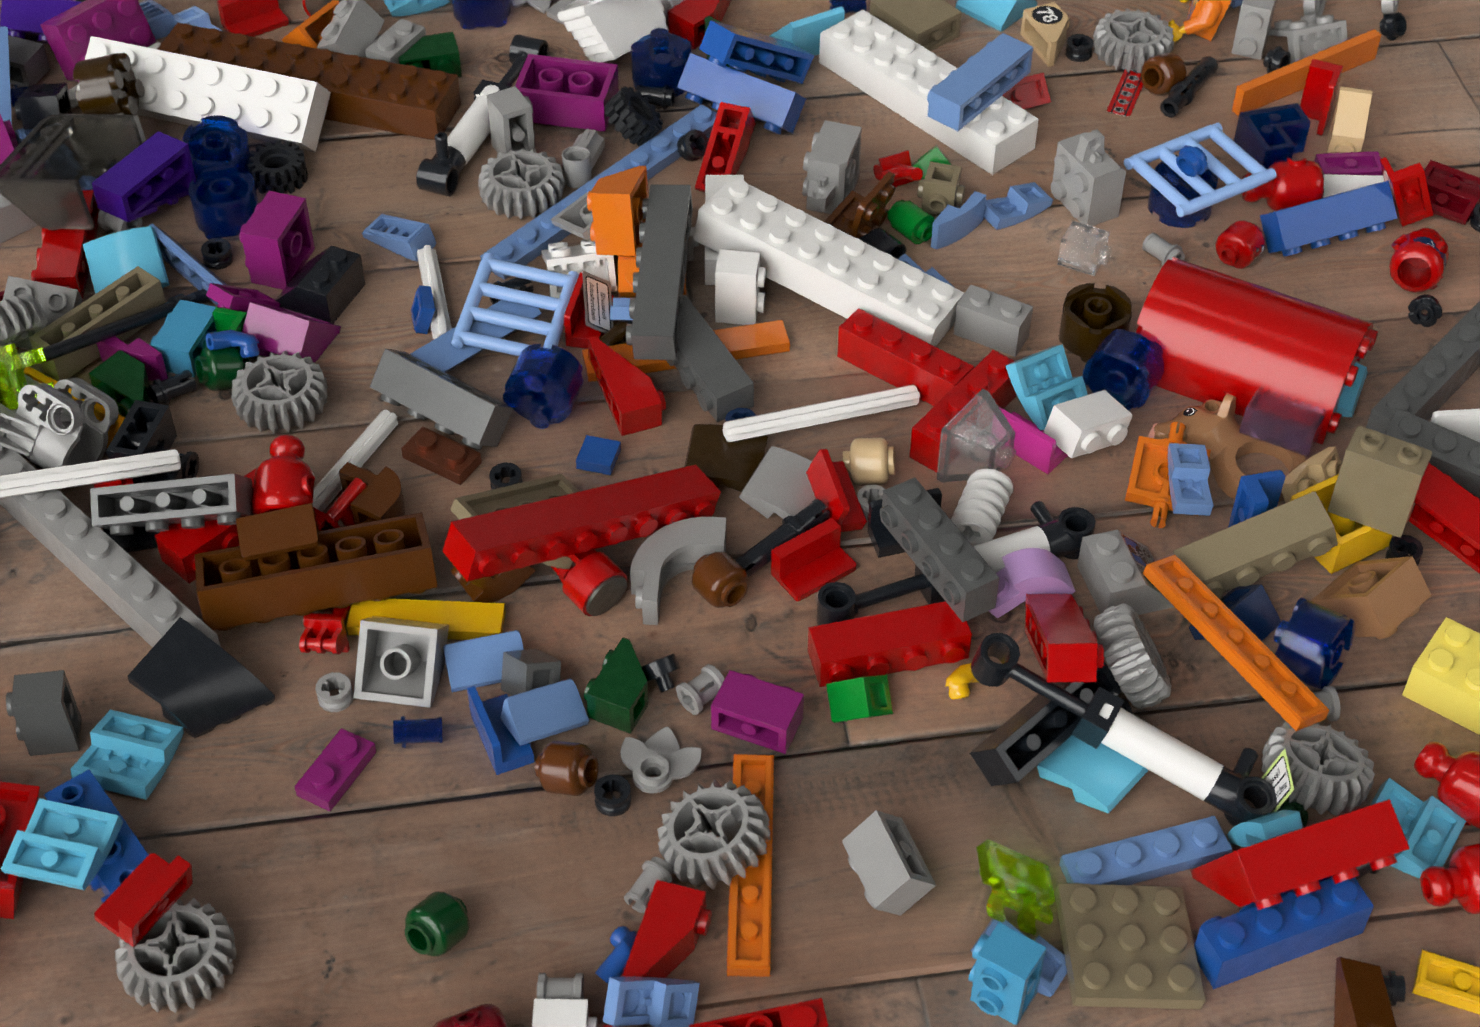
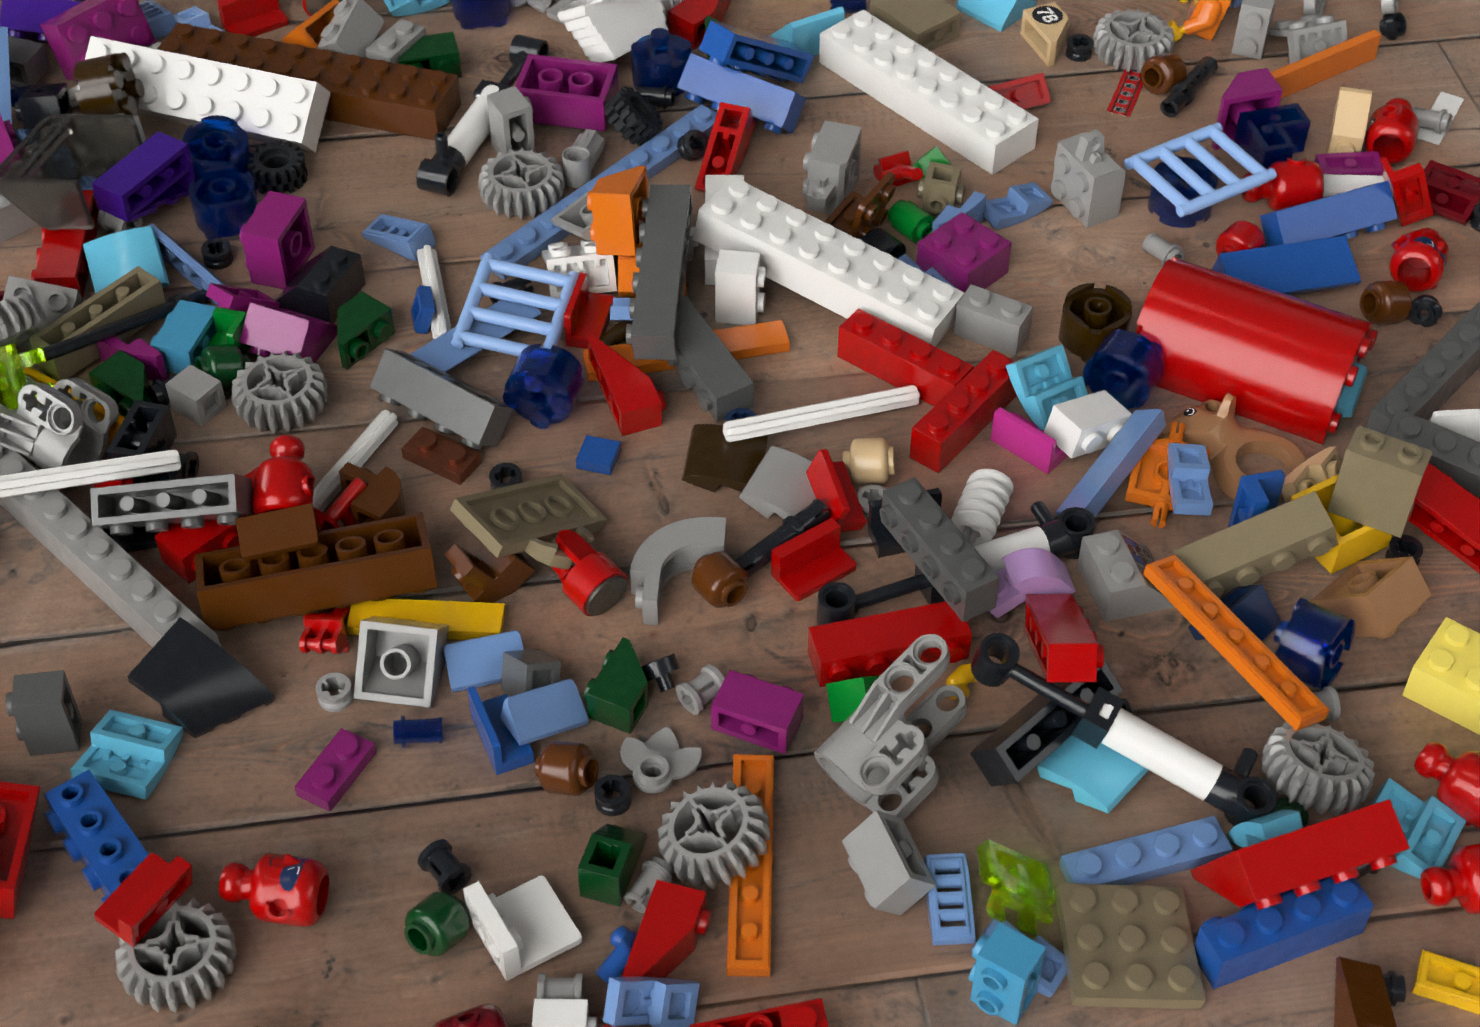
medium azure slope [1,798,123,890] -> none
blue arm [206,330,260,358] -> none
red brick [443,464,721,582] -> none
sticker [582,270,614,333] -> none
medium blue brick [927,33,1033,131] -> none
clear slope [936,389,1016,483] -> none
clear brick [1057,221,1112,276] -> none
light grey gear [1093,603,1172,709] -> none
blue plate [1176,145,1208,177] -> none
clear purple brick [1239,388,1326,457] -> none
sticker [1261,749,1294,813] -> none
black plate [1264,46,1291,73] -> none
red panel [1298,59,1343,136] -> none
none -> light grey panel [165,365,227,426]
none -> red piece [219,853,329,927]
none -> dark green slope [338,291,395,370]
none -> black bush [417,839,472,895]
none -> white bracket [463,876,582,981]
none -> dark green slope [577,823,647,907]
none -> light grey piece [814,634,968,820]
none -> magenta brick [916,212,1012,293]
none -> medium blue slope [924,853,976,946]
none -> medium blue slope [1055,409,1167,518]
none -> blue brick [1211,236,1361,295]
none -> magenta slope [1212,68,1283,150]
none -> reddish brown head [1360,280,1412,325]
none -> red piece [1364,98,1419,164]
none -> light grey pin [1413,106,1452,134]
none -> white sticker [1418,92,1464,145]

